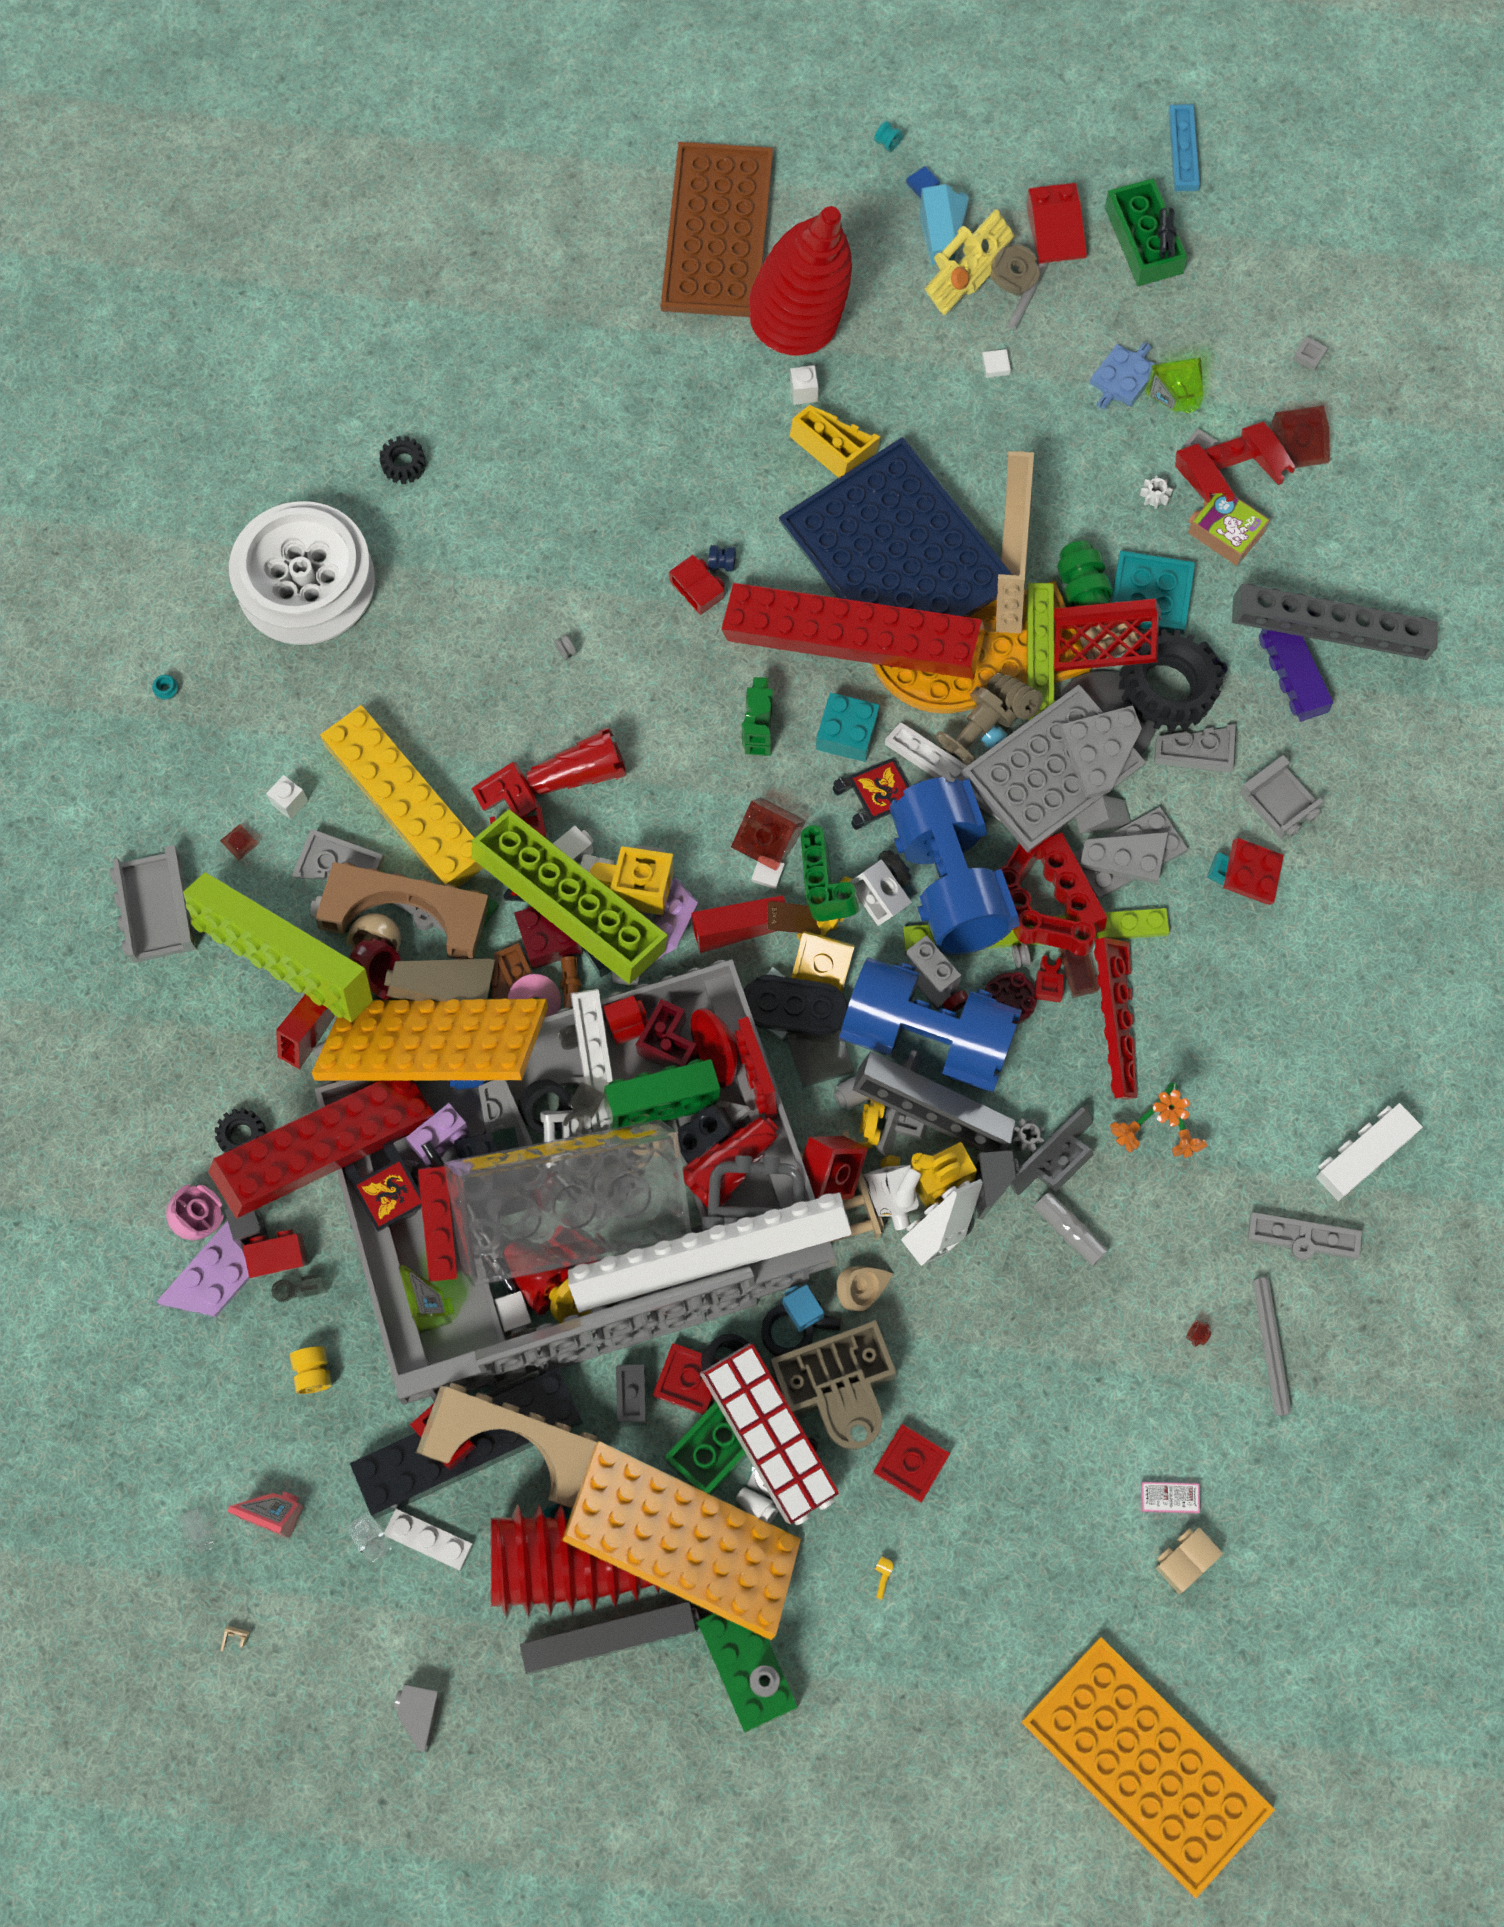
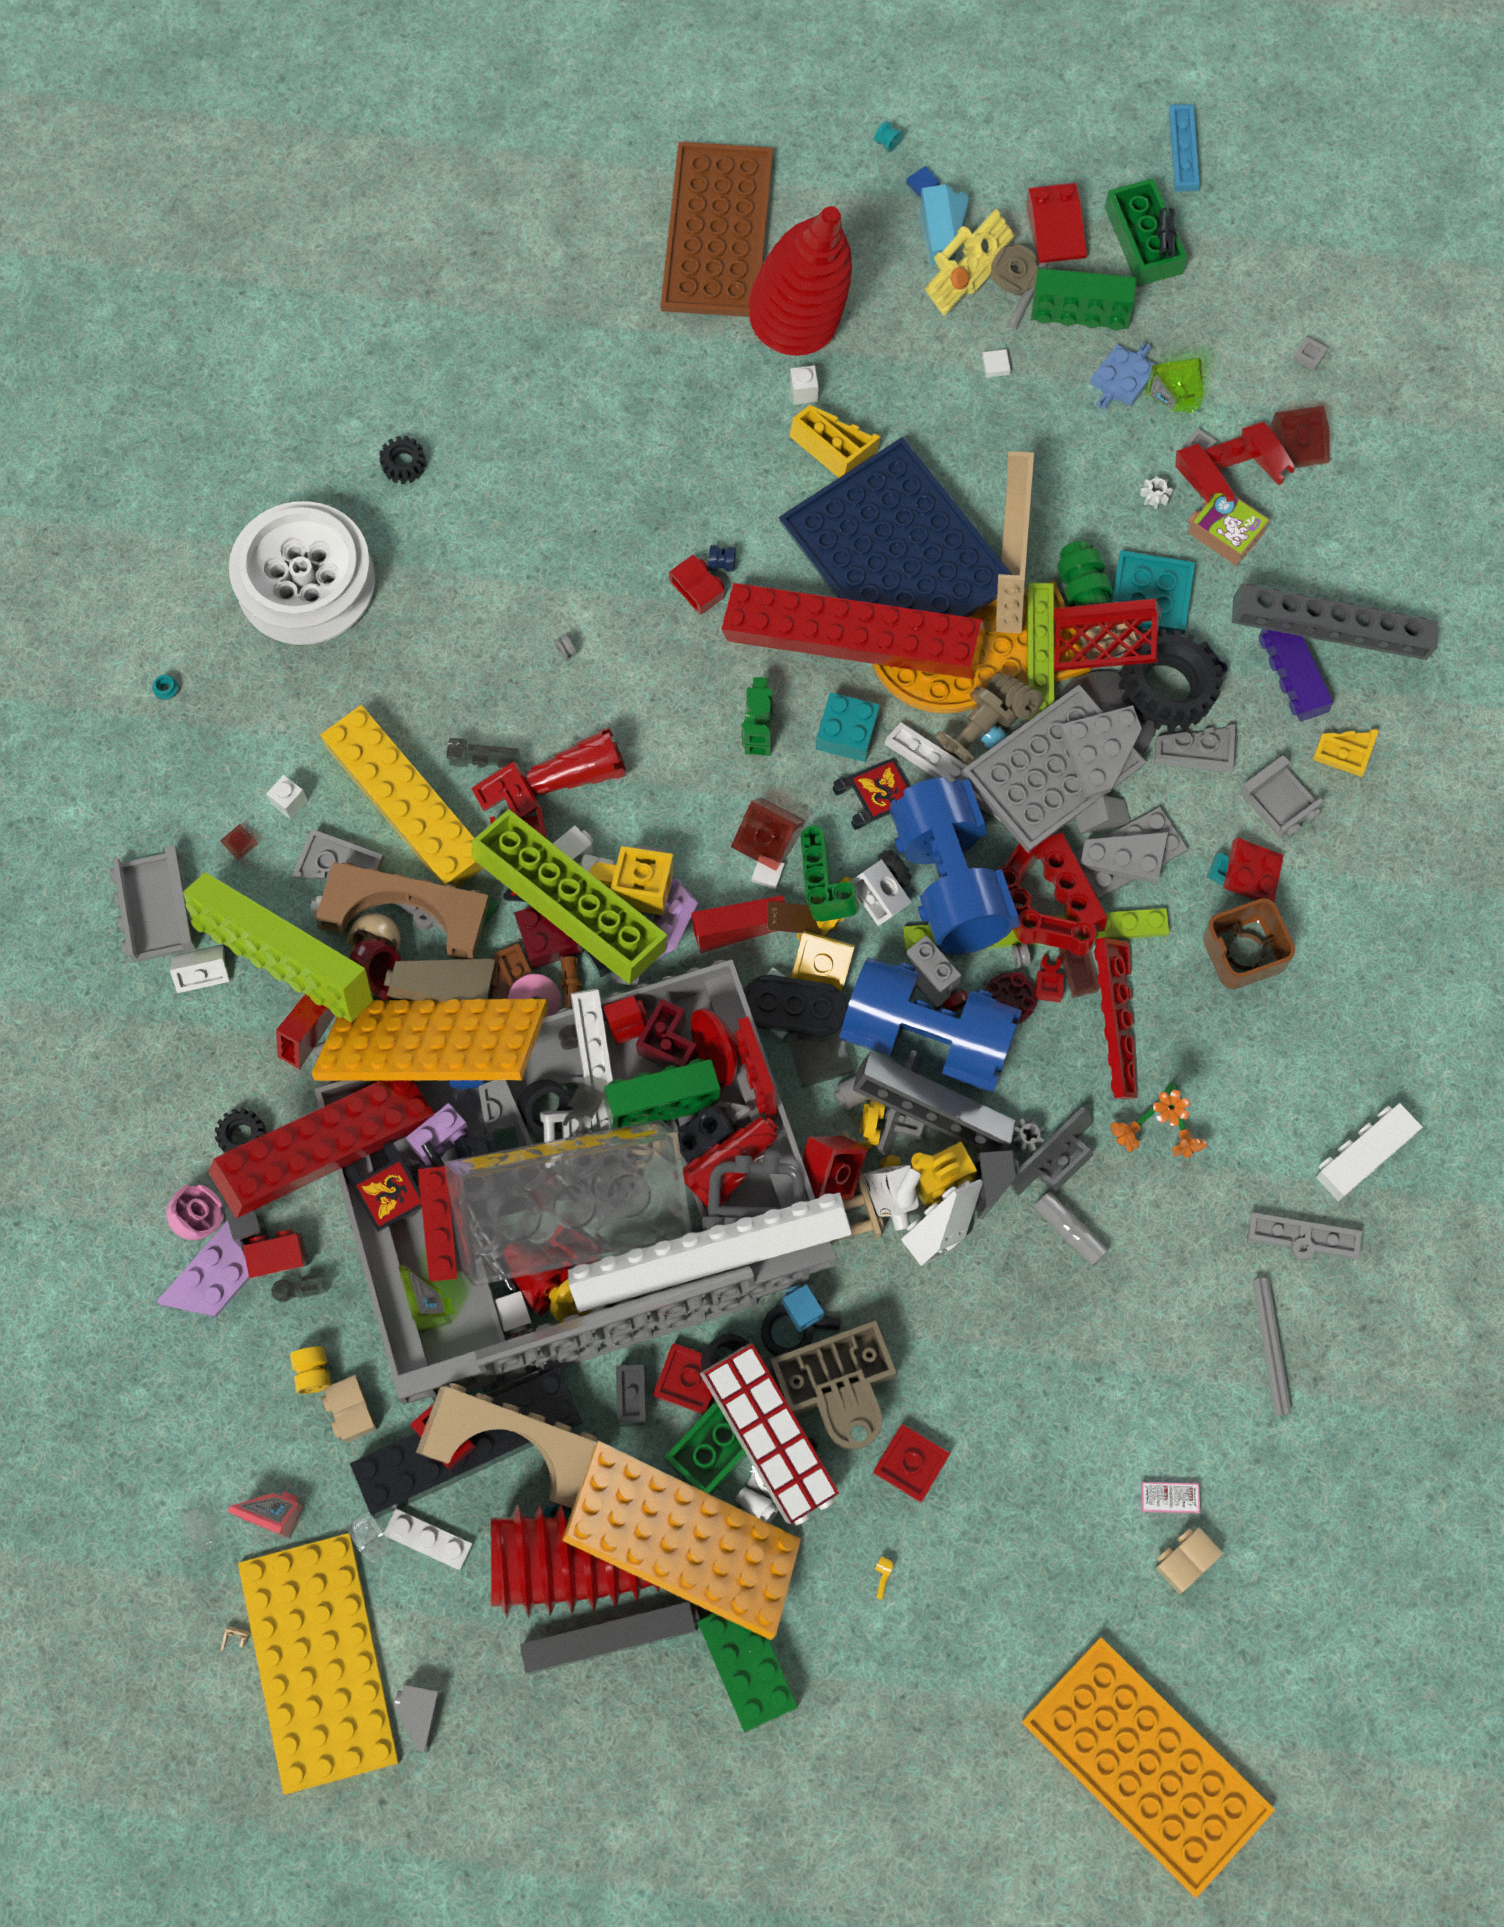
light grey brick [750,1666,780,1698] -> none
tan piece [837,1266,893,1312] -> none
clear red plate [1186,1320,1211,1347] -> none
none -> white panel [170,945,230,993]
none -> yellow plate [238,1533,399,1795]
none -> tan brick [322,1375,377,1443]
none -> clear smoke plate [446,738,521,769]
none -> green brick [1031,268,1136,331]
none -> dark orange piece [1203,898,1295,989]
none -> yellow wing [1312,729,1379,777]

